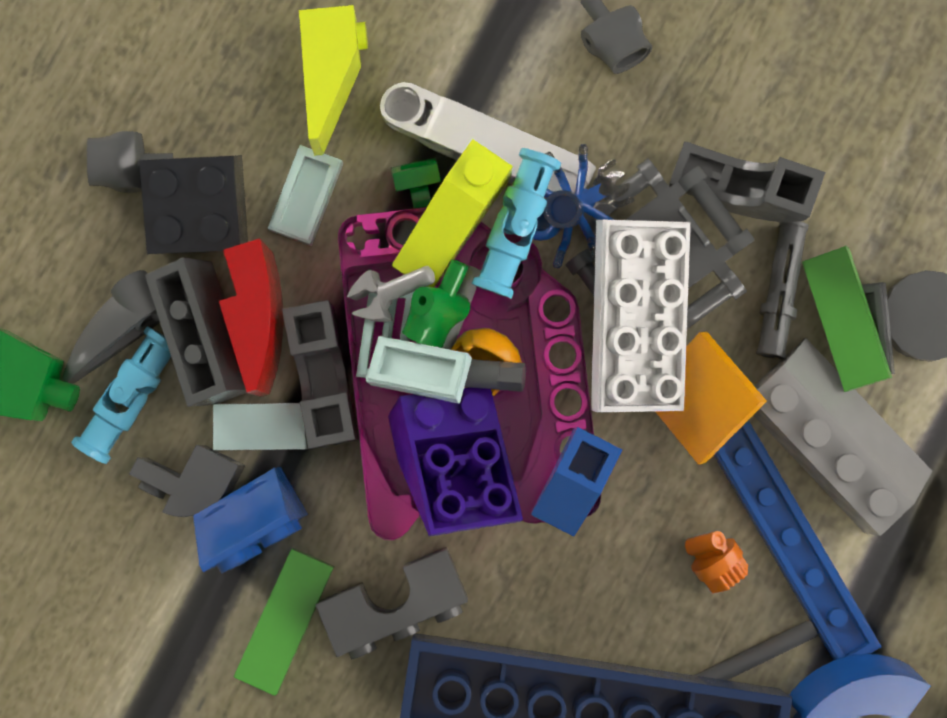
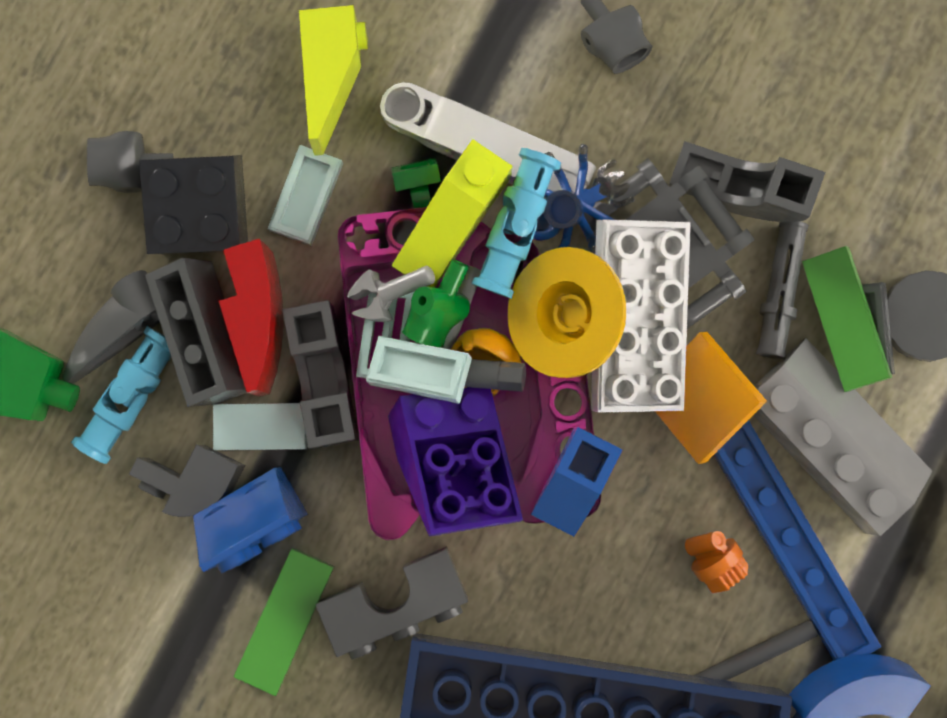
none -> yellow hat [508,247,626,378]

